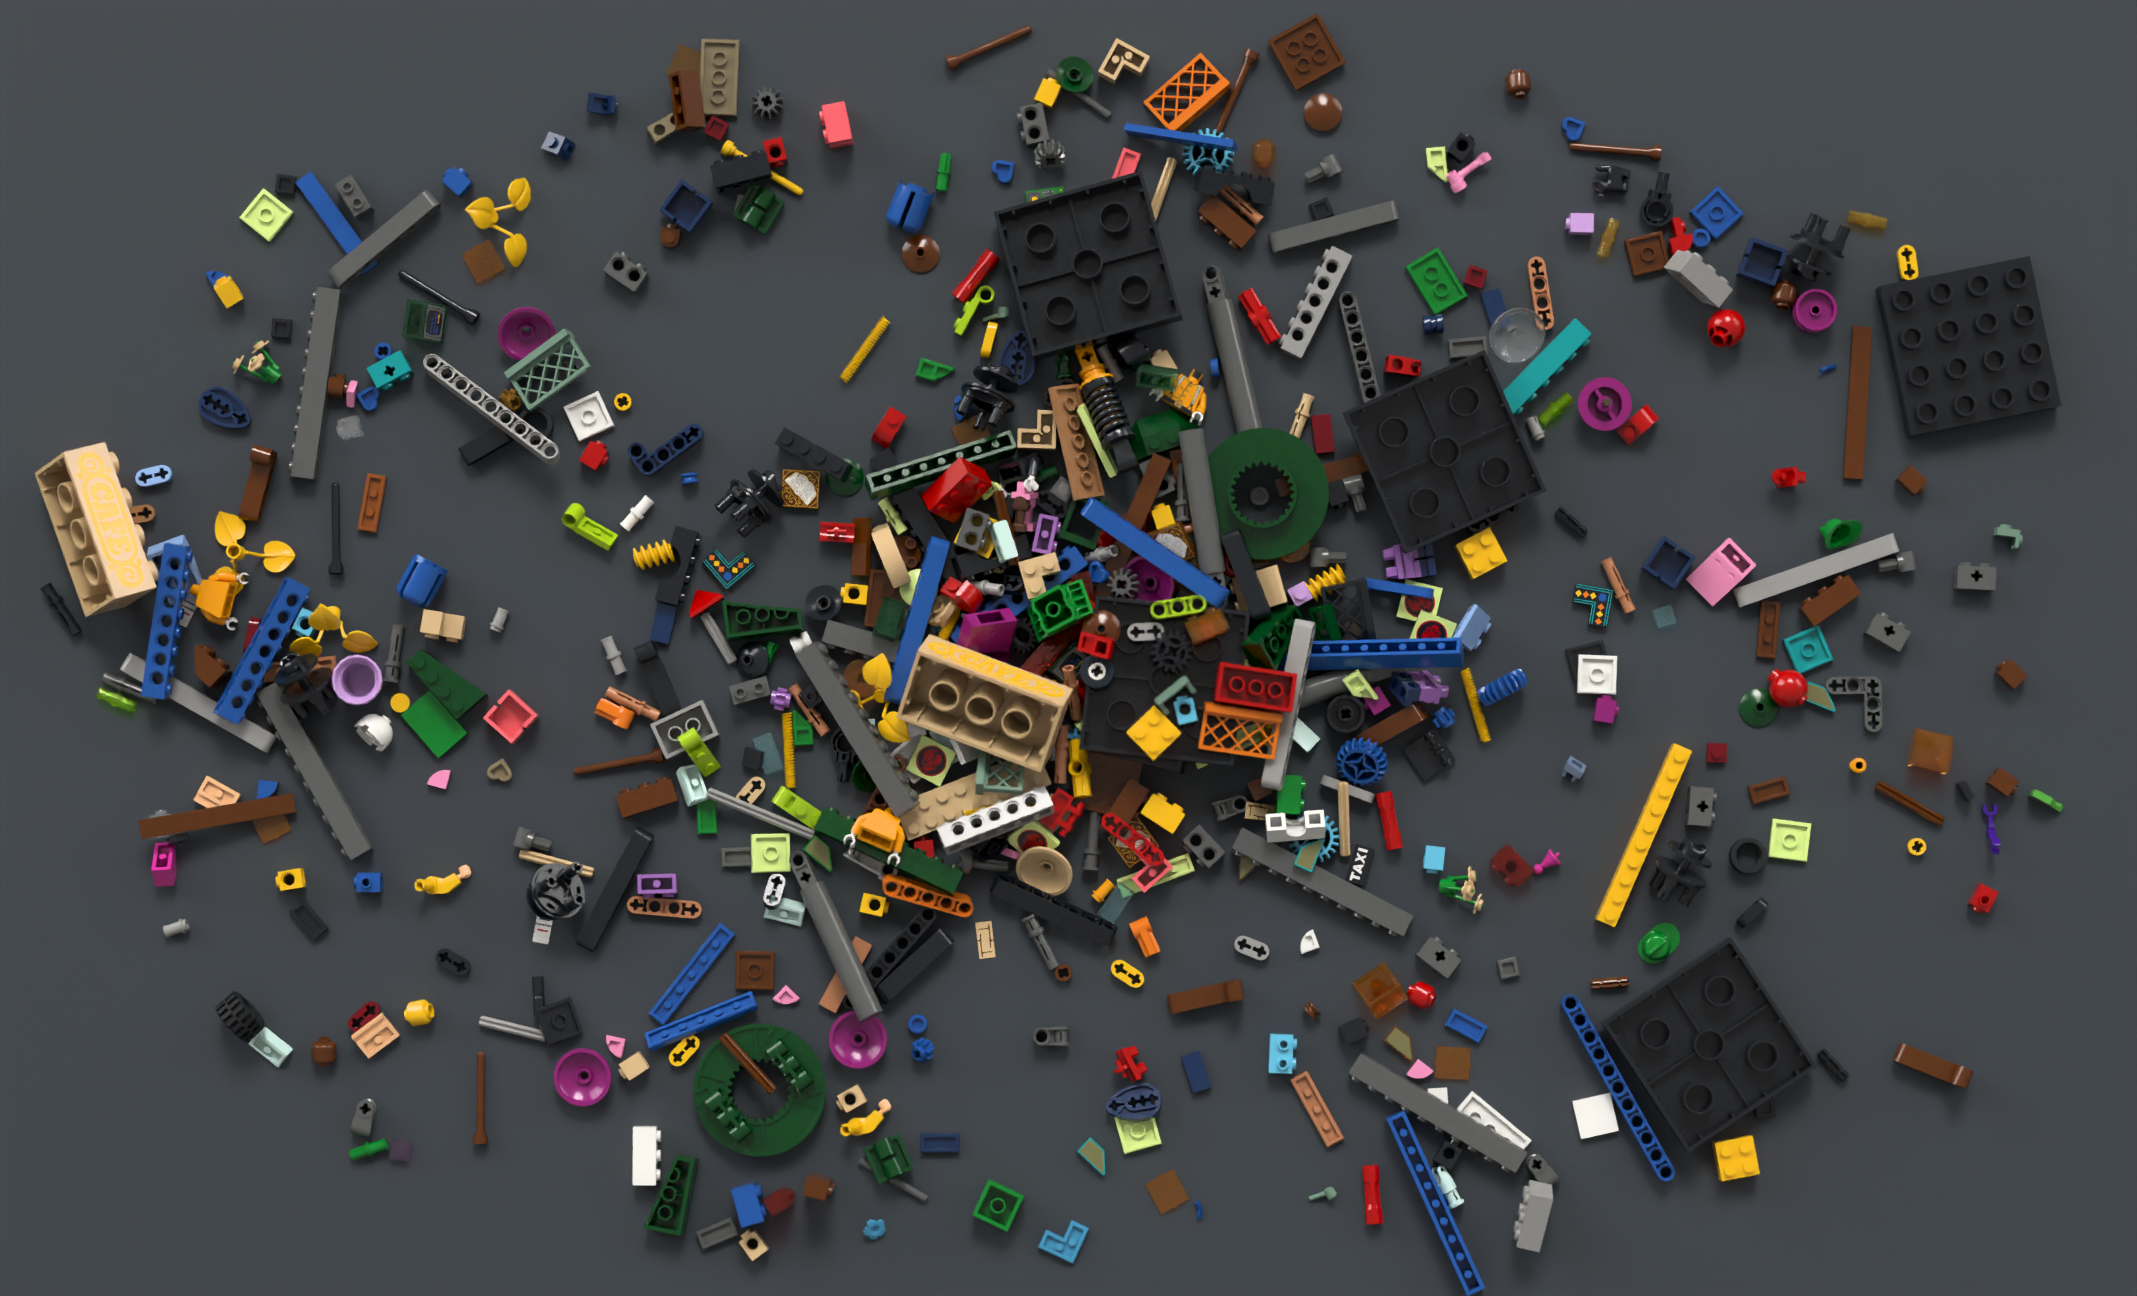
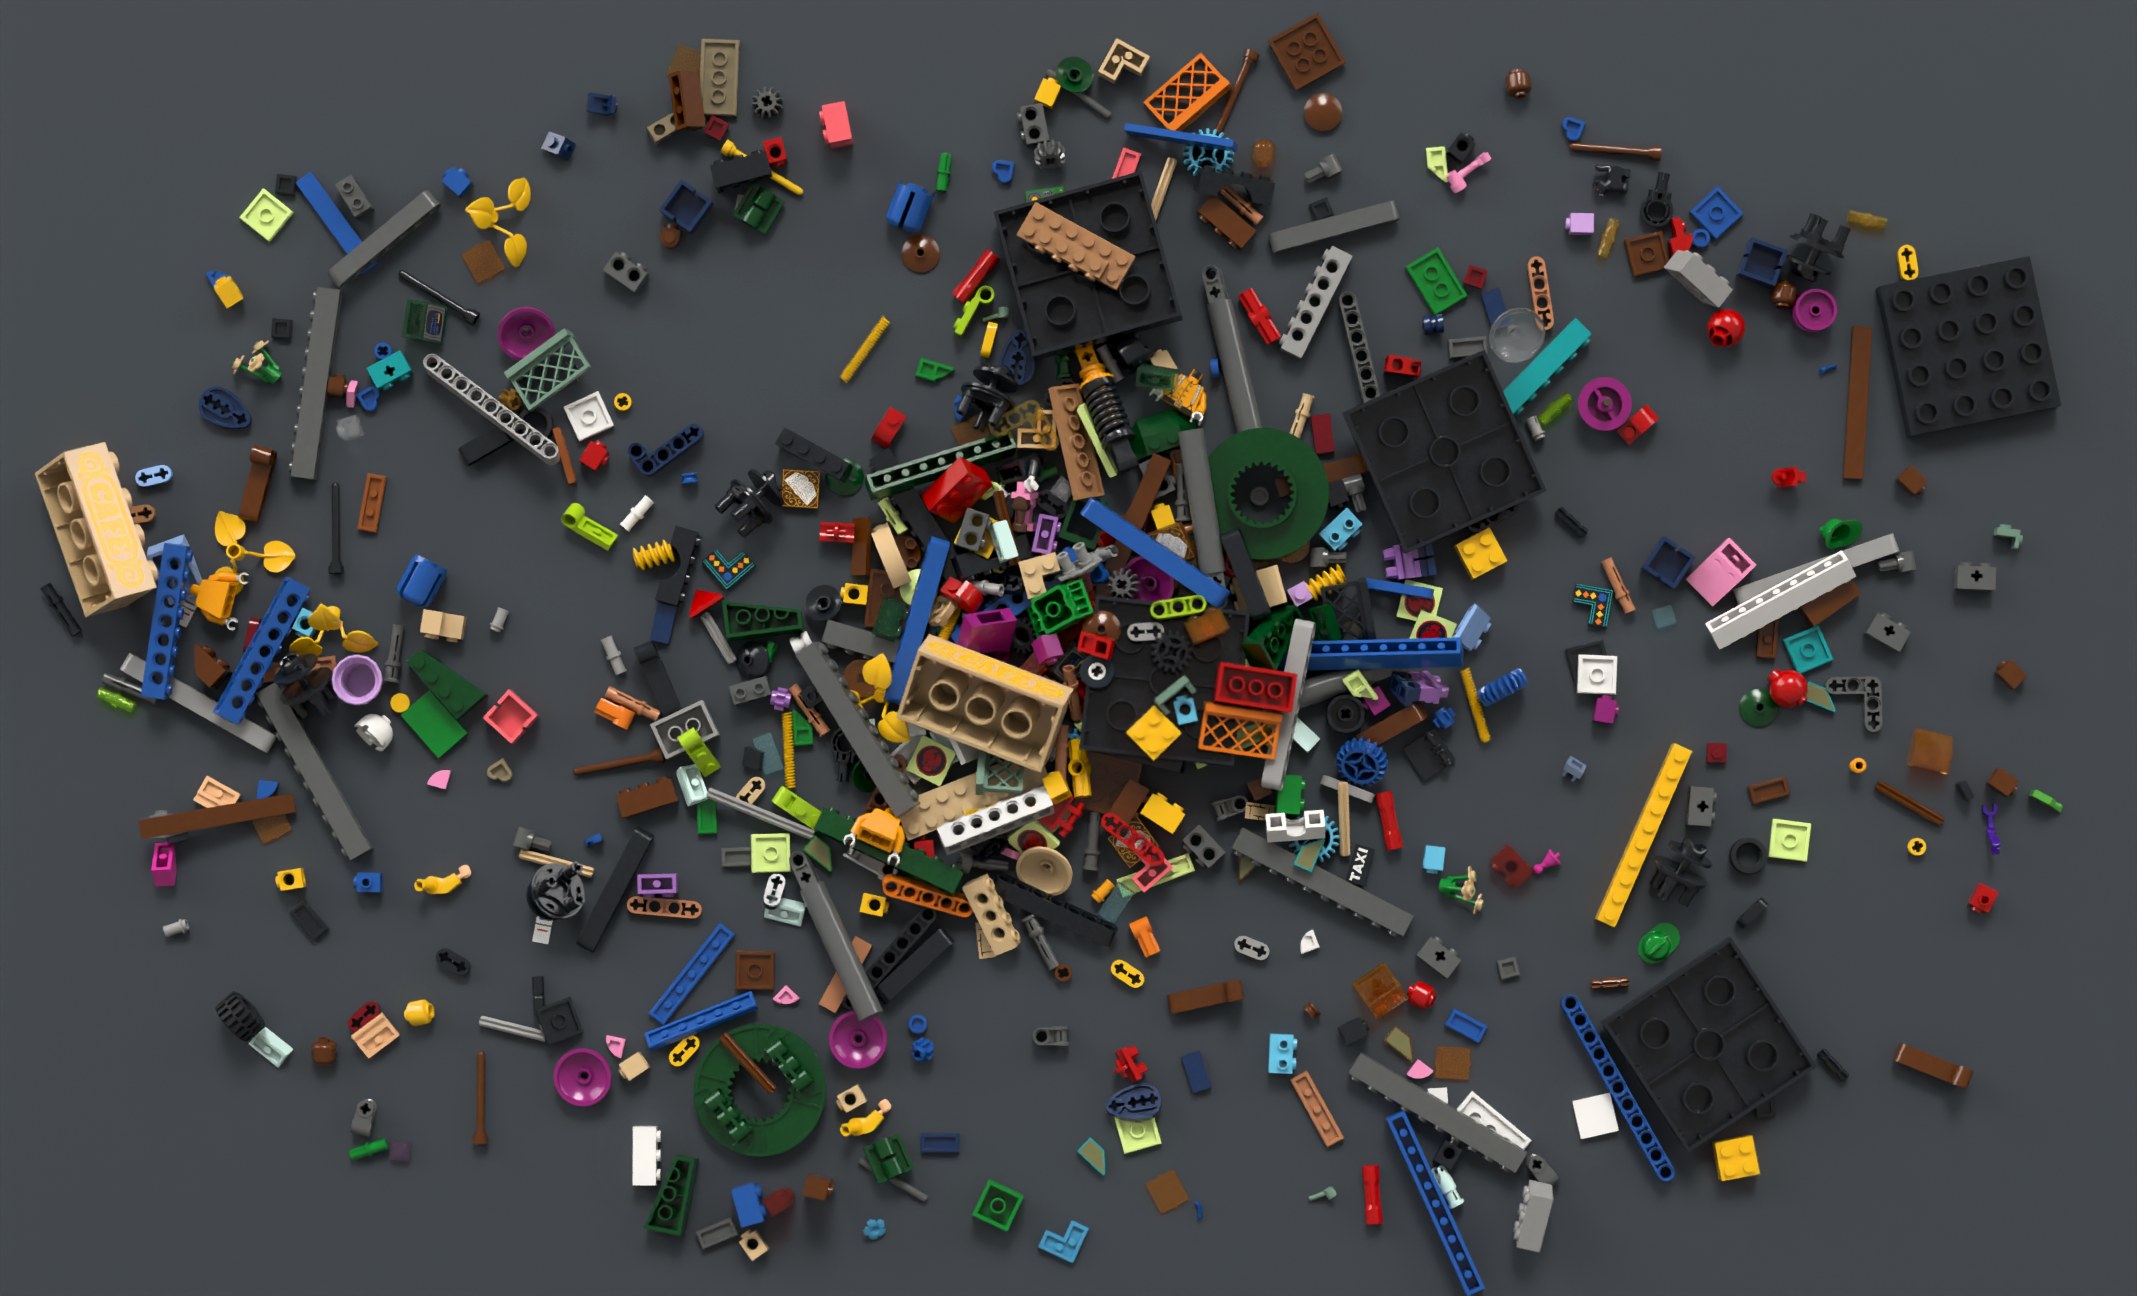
reddish brown piece [945,26,1032,71] -> none
none -> dark orange tile [552,427,577,485]
none -> blue tile [584,833,604,847]
none -> tan brick [962,874,1021,956]
none -> clear yellow beam [989,400,1059,451]
none -> medium nougat plate [1016,202,1136,291]
none -> magenta brick [1031,633,1064,665]
none -> yellow brick [1042,771,1072,804]
none -> light grey connector [1056,542,1102,581]
none -> medium azure brick [1318,508,1362,552]
none -> white brick [1705,550,1856,650]

